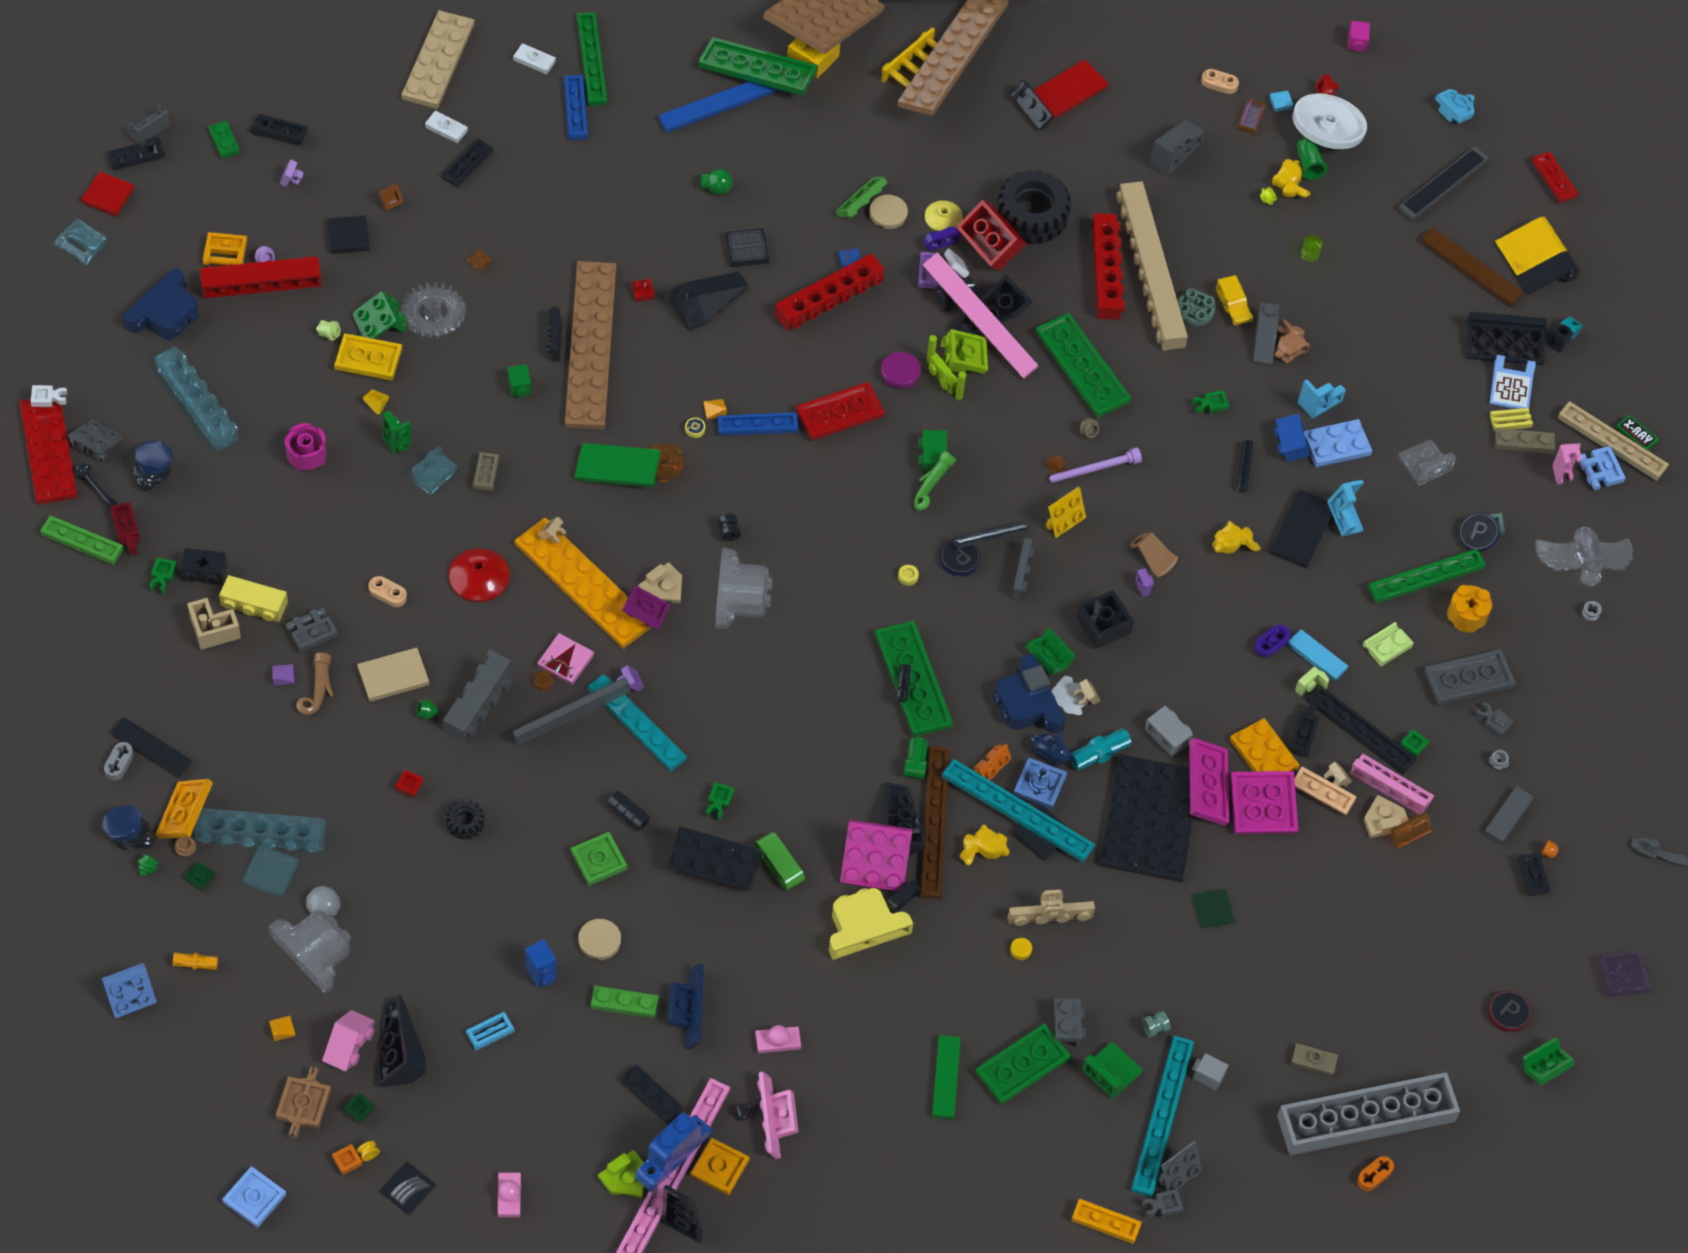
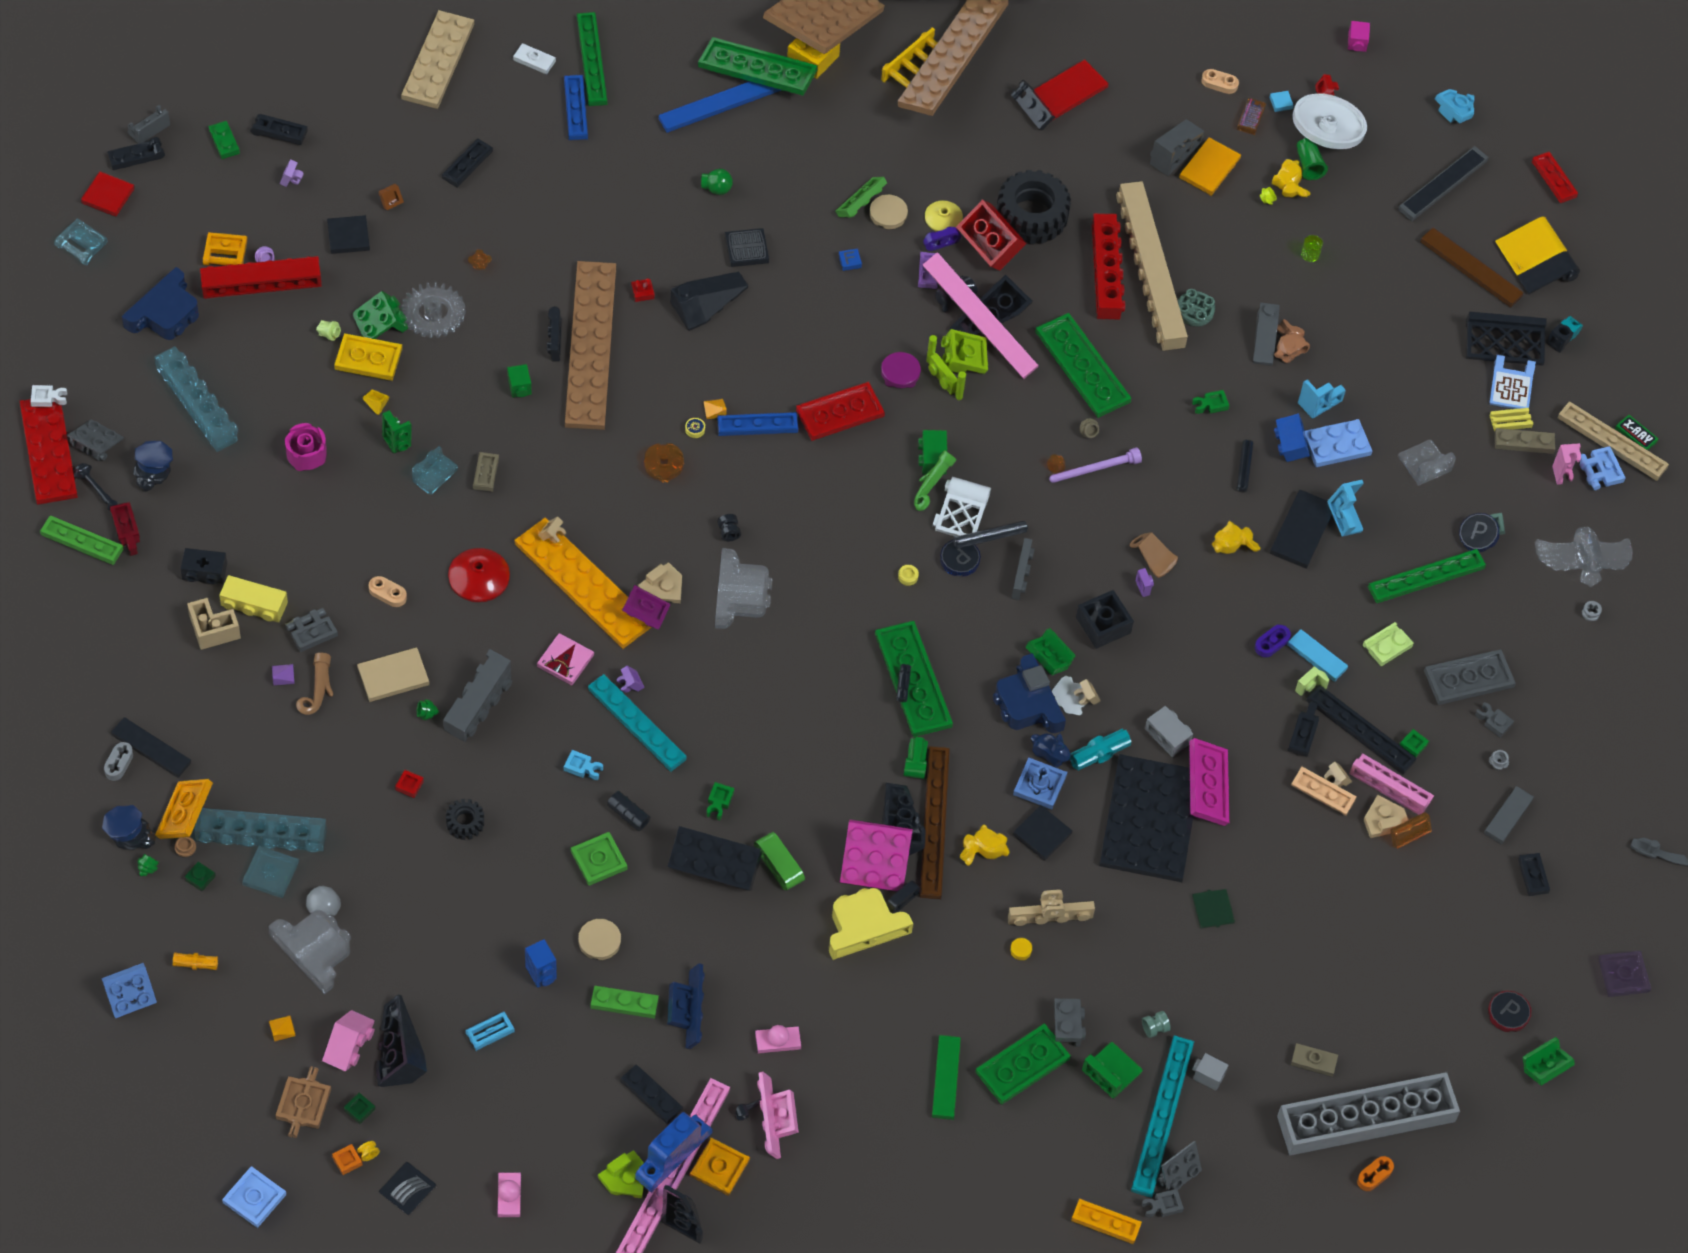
green plate [150,557,177,594] -> none
white plate [425,111,468,144] -> none
dark grey tile [513,677,631,746] -> none
clear orange plate [533,671,554,691] -> none
green tile [575,443,661,488] -> none
red brick [774,253,885,331] -> none
teal tile [942,759,1095,863] -> none
white tile [944,248,970,278] -> none
orange hinge [973,744,1012,780] -> none
yellow hinge [1045,487,1086,538] -> none
yellow piece [1216,275,1253,325] -> none
light orange plate [1230,718,1300,772] -> none
dark pink plate [1231,771,1298,834] -> none
light orange brick [1447,585,1492,633] -> none
orange hinge [1541,840,1559,858] -> none
none -> medium azure plate [564,750,603,780]
none -> white piece [933,477,991,537]
none -> light orange tile [1179,137,1241,196]

